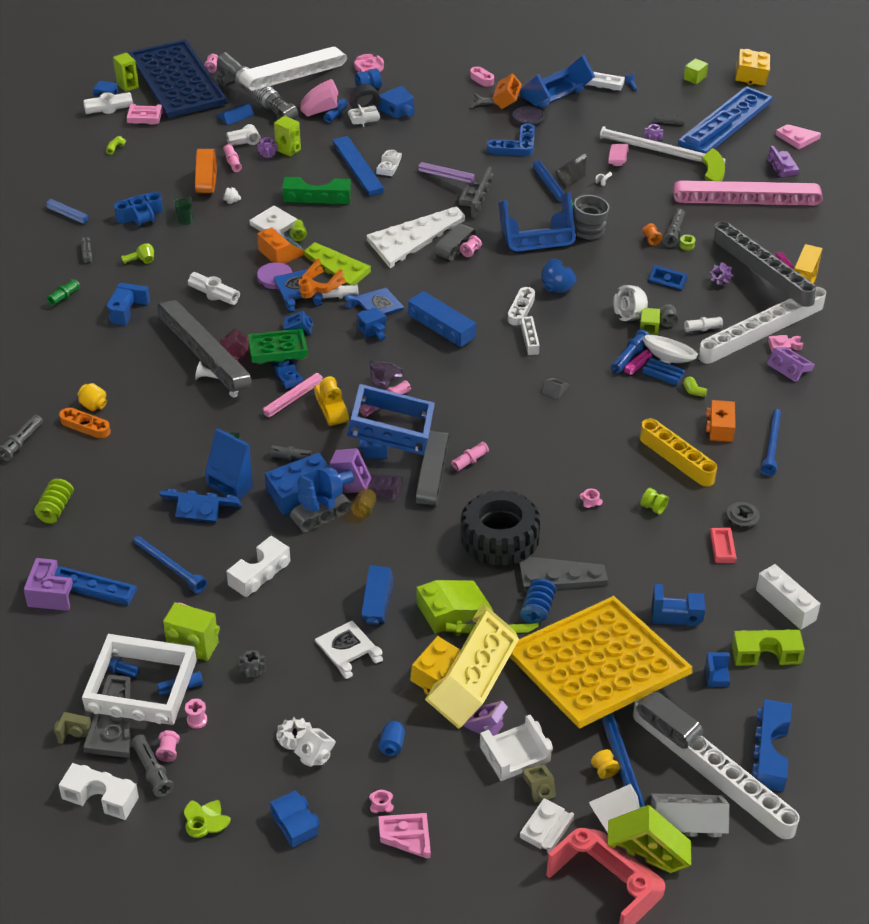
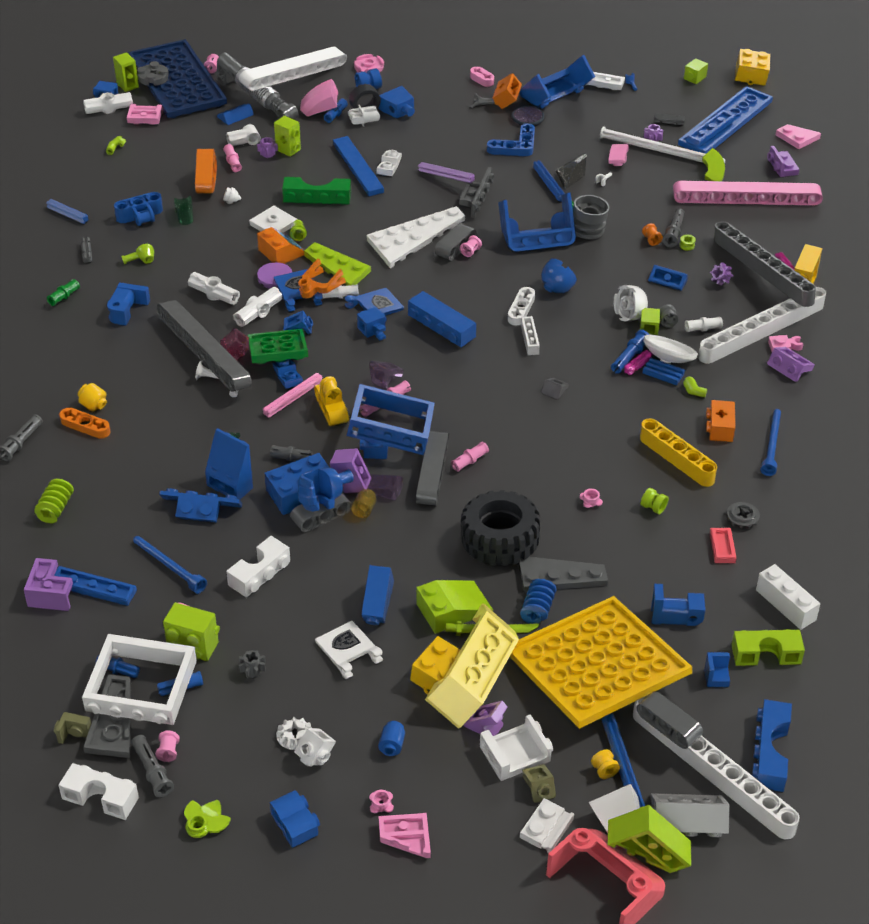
bright pink bush [185,699,208,729] -> none
none -> dark grey plate [137,61,169,86]
none -> white piece [233,287,282,327]

